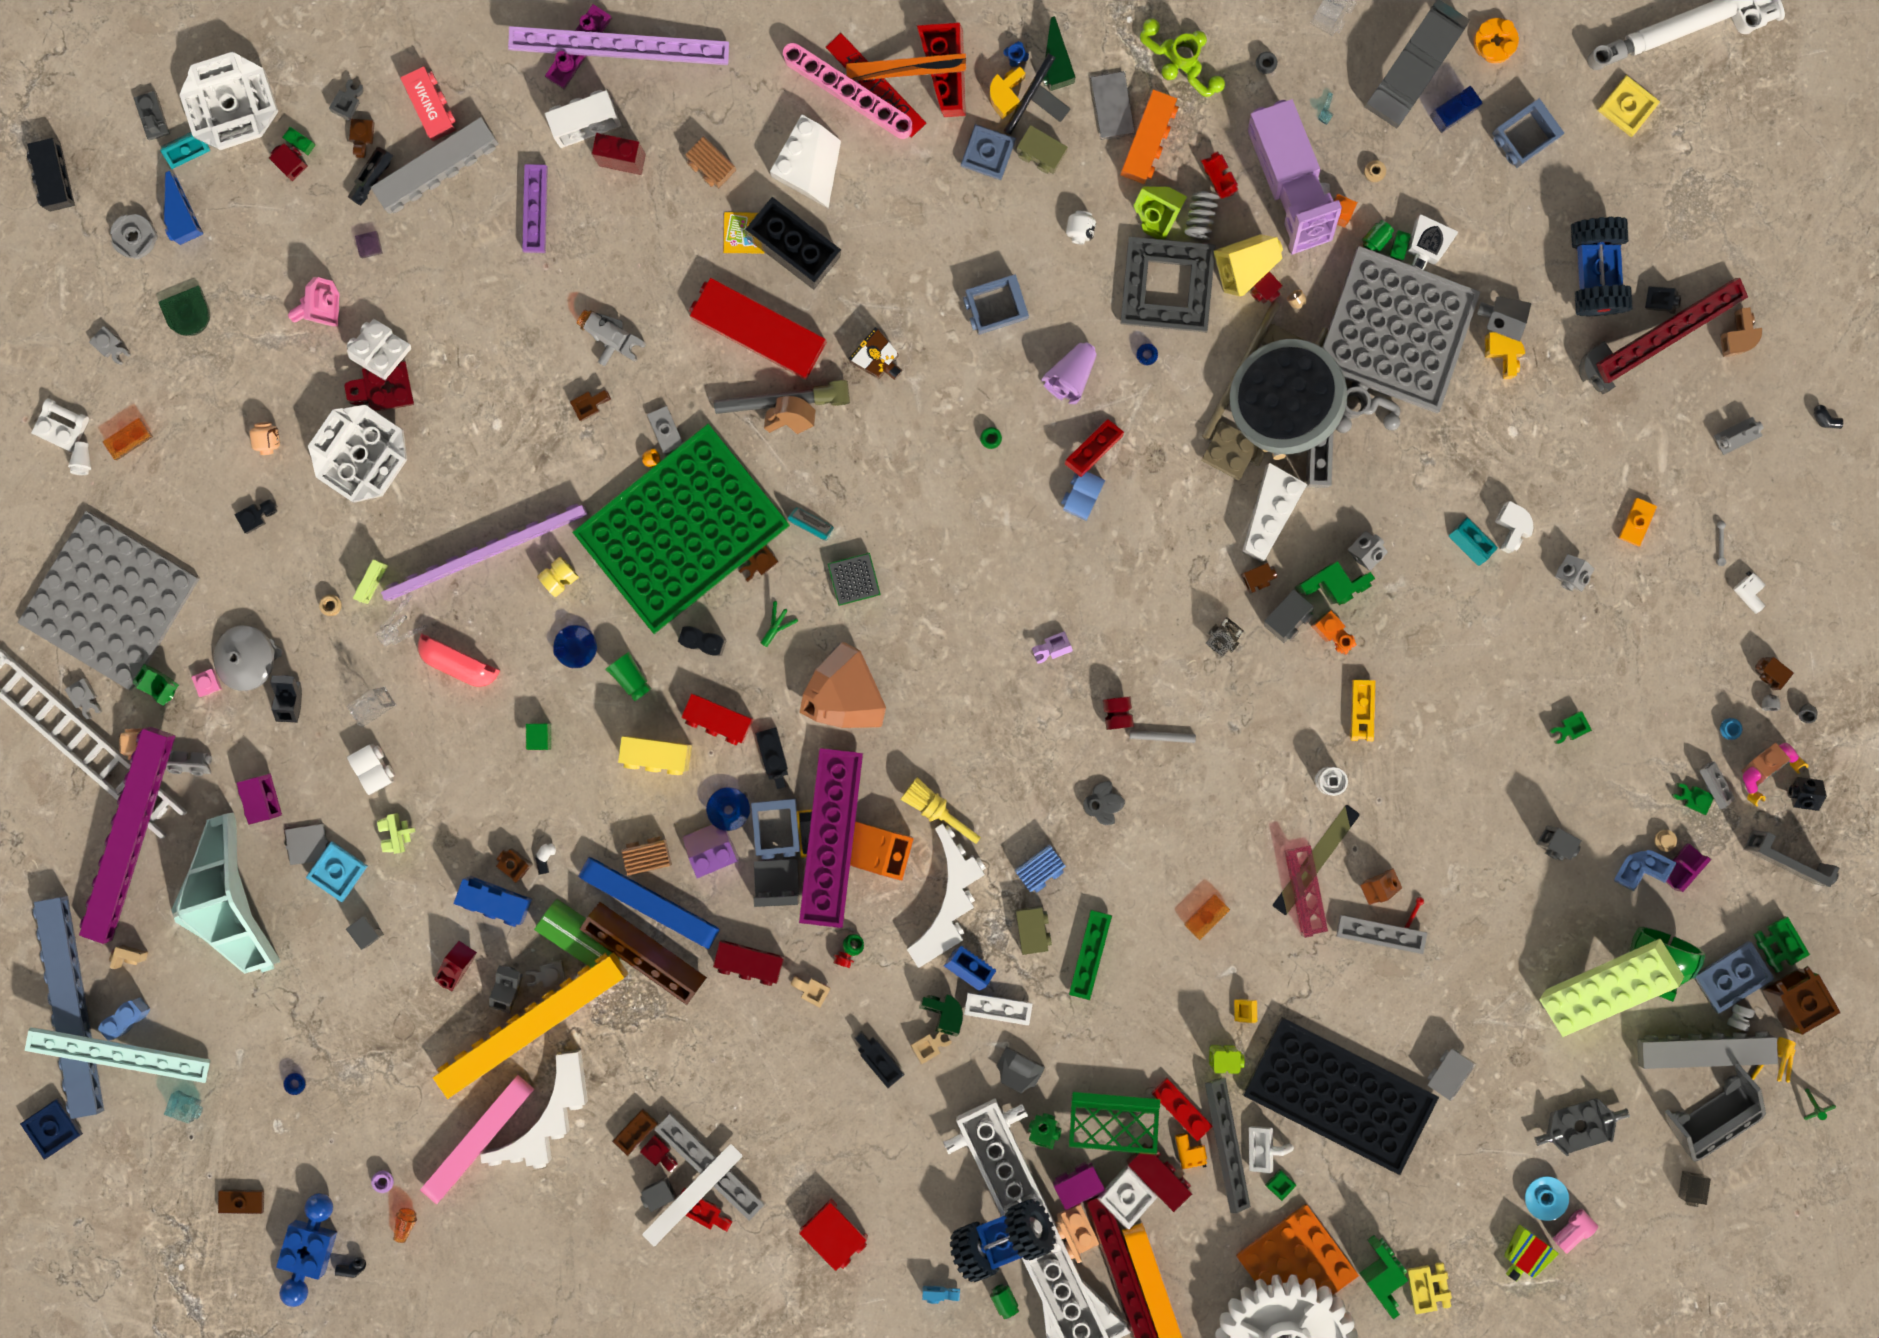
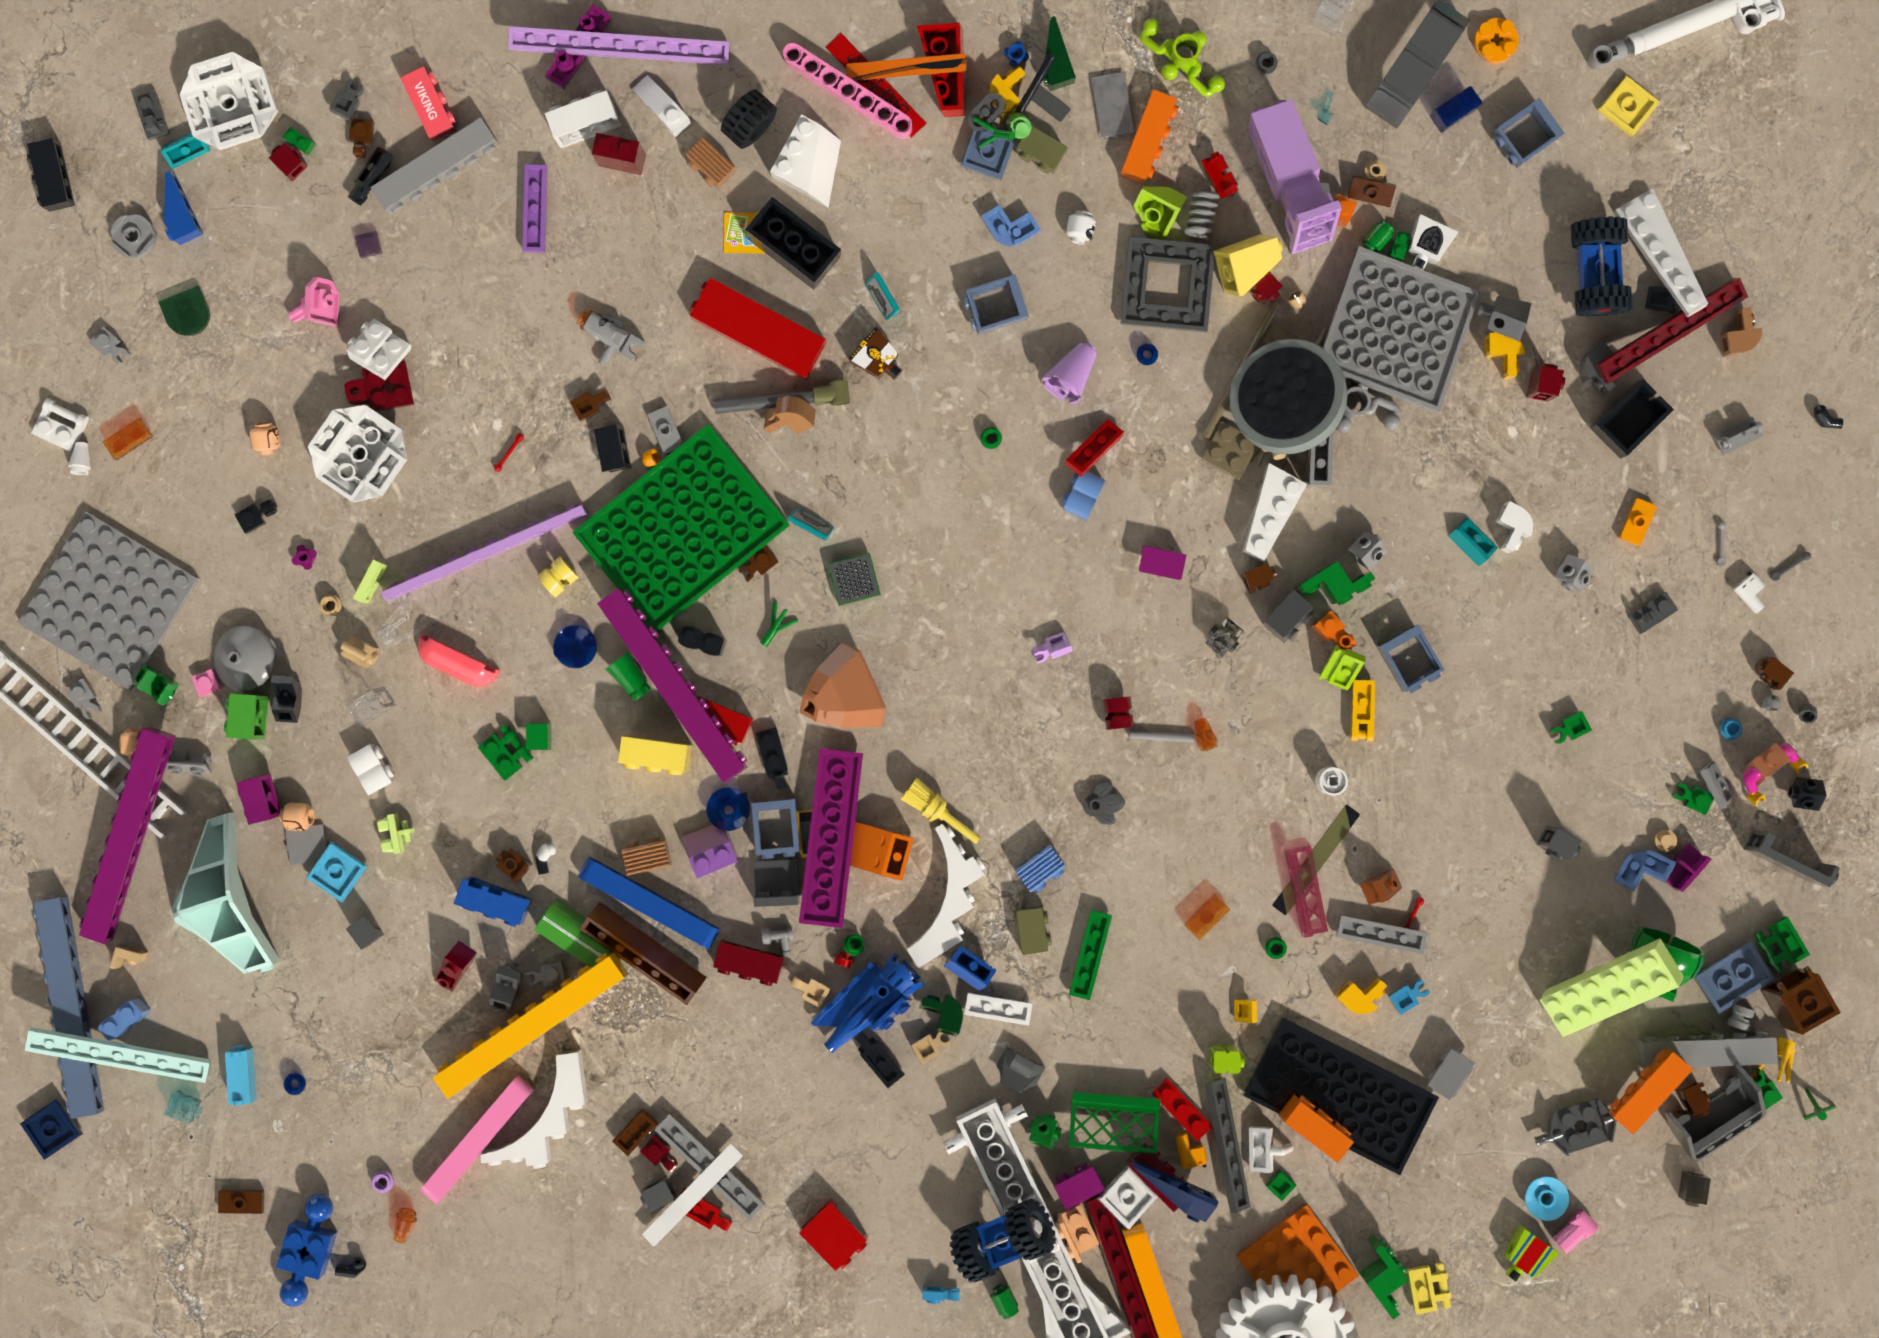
none -> bright green brick [224,693,269,740]
none -> medium azure brick [225,1045,257,1106]
none -> light nougat head [279,802,315,831]
none -> magenta plate [292,545,317,570]
none -> tan brick [340,636,379,668]
none -> green plate [478,724,534,781]
none -> red hinge [494,433,524,472]
none -> black hinge [594,424,631,472]
none -> magenta brick [597,588,748,783]
none -> white slope [631,75,691,138]
none -> black tyre [721,89,777,149]
none -> light grey piece [761,926,793,957]
none -> blue piece [811,953,925,1053]
none -> slope [865,272,900,320]
none -> dark grey plate [968,93,1006,131]
none -> green plant [973,117,1015,148]
none -> medium blue plate [981,205,1041,246]
none -> bright green brick [1006,112,1032,139]
none -> dark blue wedge [1131,1159,1219,1223]
none -> magenta panel [1139,546,1187,580]
none -> clear orange cone [1194,718,1218,752]
none -> green plate [1265,937,1287,959]
none -> orange brick [1278,1094,1354,1163]
none -> lime plate [1319,645,1366,691]
none -> yellow brick [1334,978,1387,1014]
none -> reddish brown plate [1347,175,1396,207]
none -> sand blue window [1377,624,1444,694]
none -> dark azure plate [1388,979,1430,1015]
none -> dark red brick [1526,364,1566,402]
none -> black piece [1590,379,1674,458]
none -> orange brick [1608,1047,1693,1135]
none -> white wing [1614,188,1708,318]
none -> dark grey plate [1628,592,1678,634]
none -> reddish brown brick [1678,1082,1711,1118]
none -> green plate [1750,1068,1783,1110]
none -> dark grey hinge [1770,552,1811,581]

